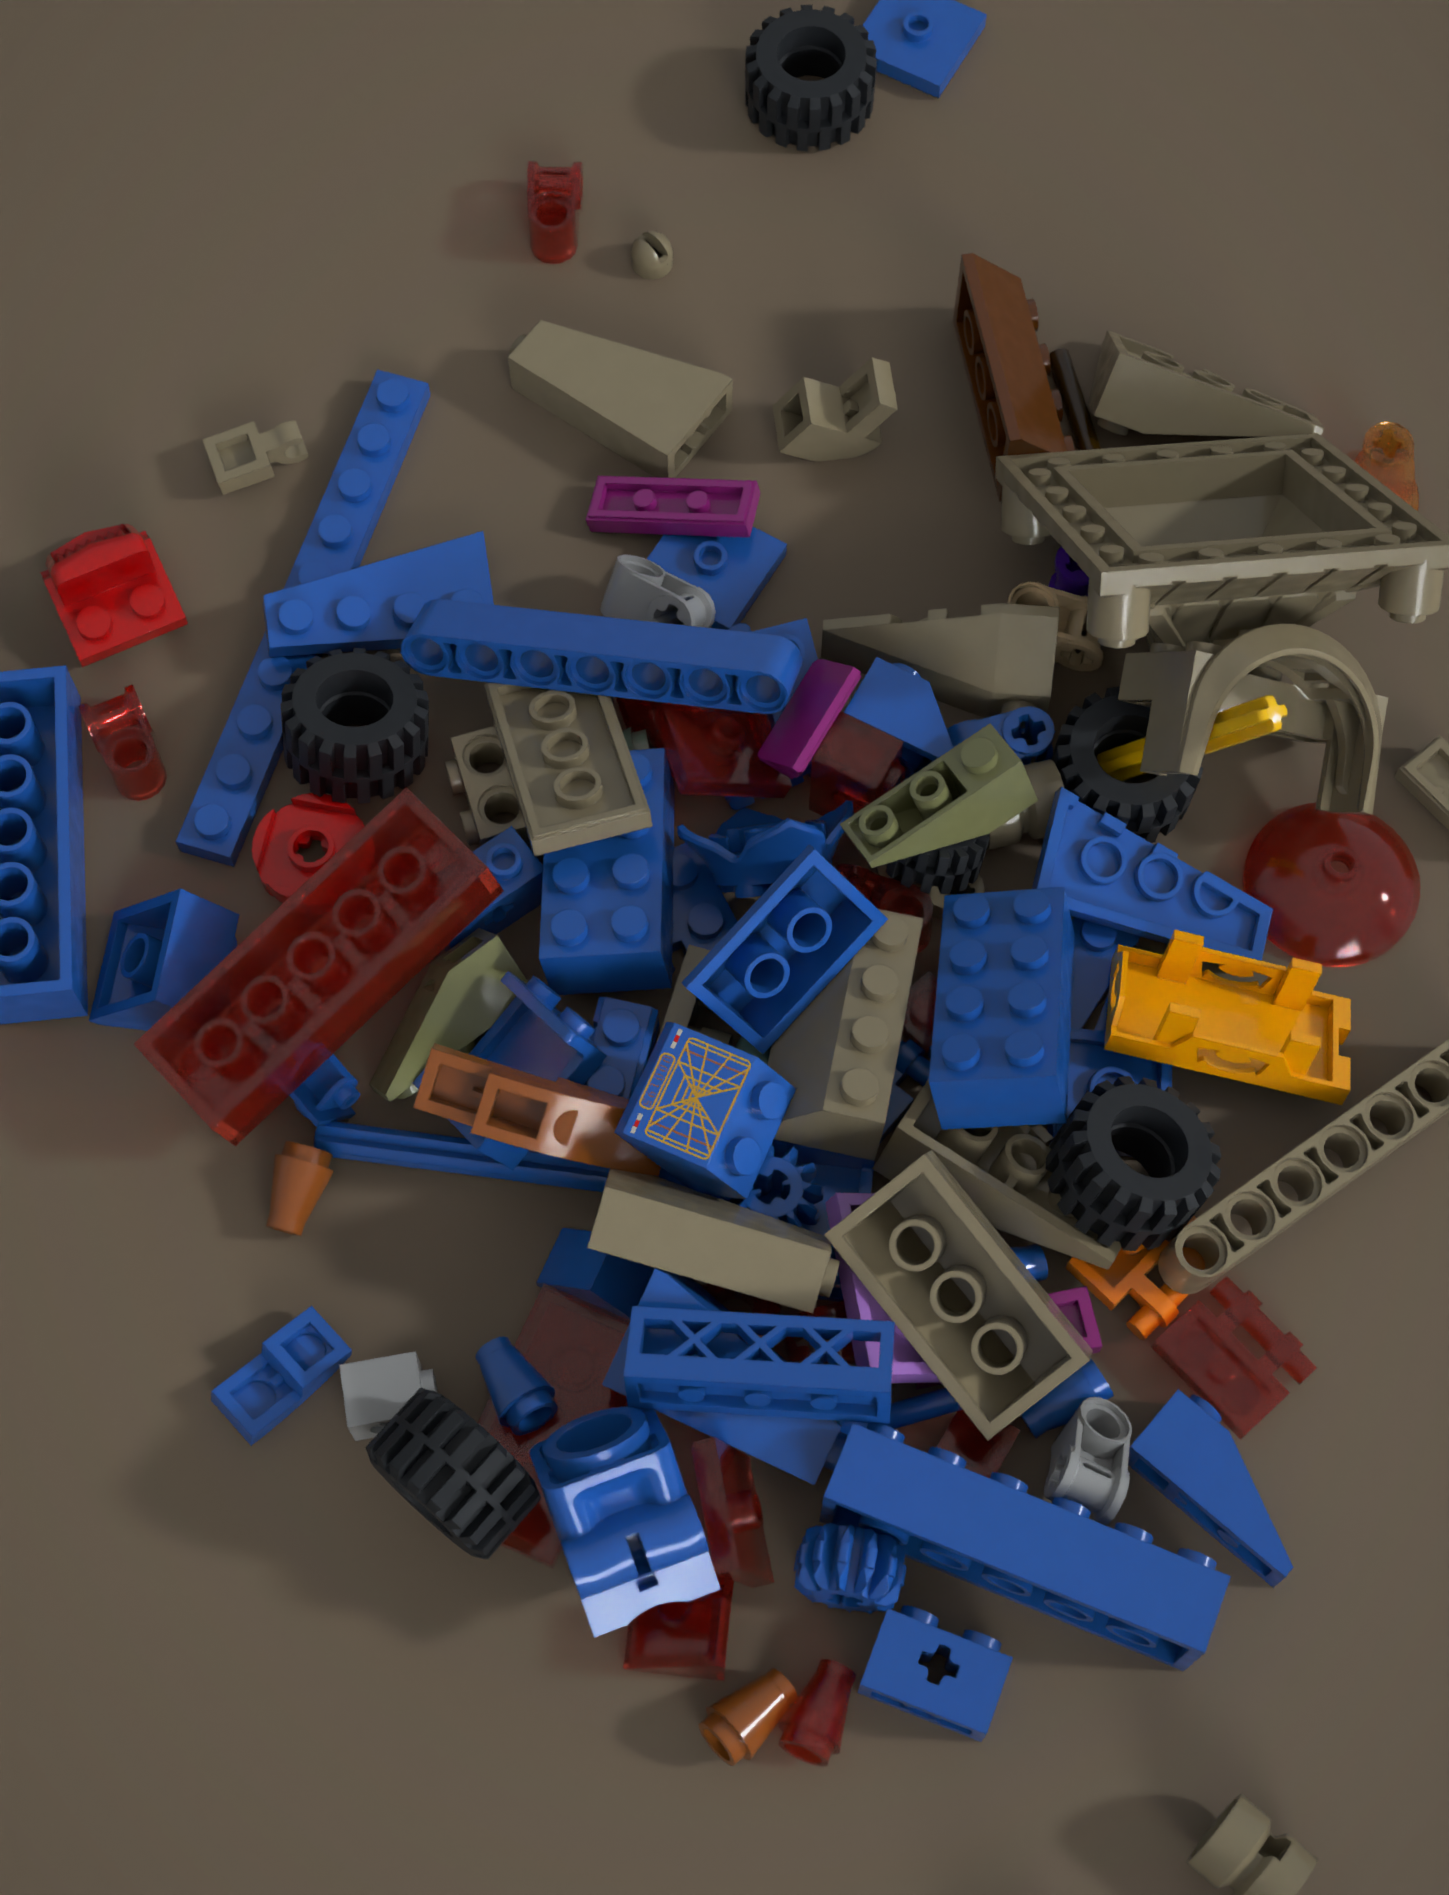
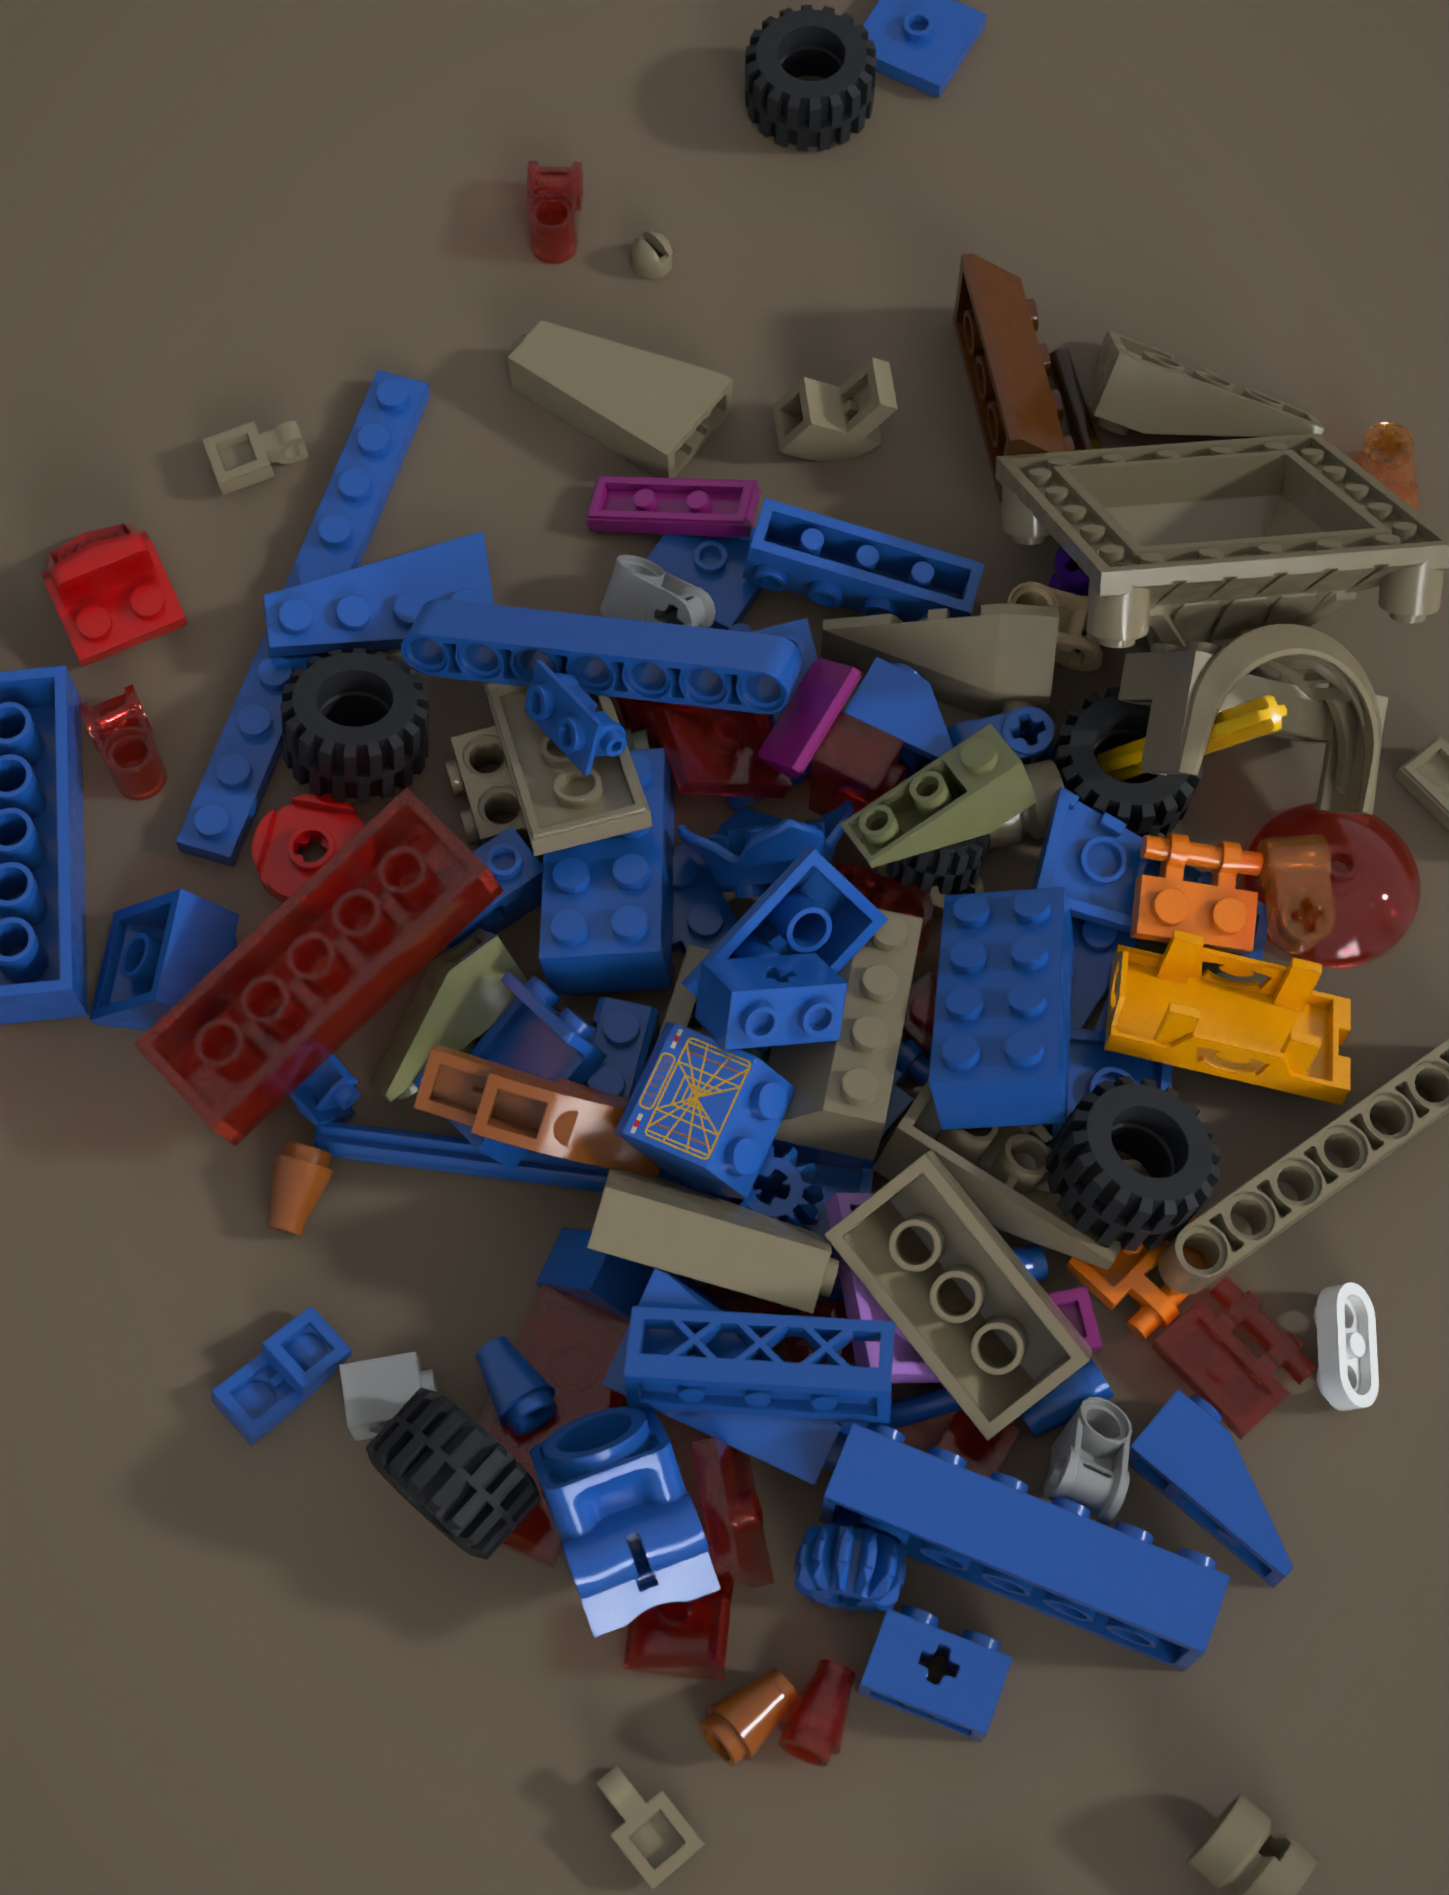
none -> blue hinge [524,660,627,775]
none -> dark tan plate [596,1765,705,1890]
none -> blue brick [695,953,847,1050]
none -> blue brick [742,498,985,622]
none -> orange plate [1130,833,1263,955]
none -> clear orange piece [1258,834,1336,954]
none -> white plate [1314,1282,1379,1411]

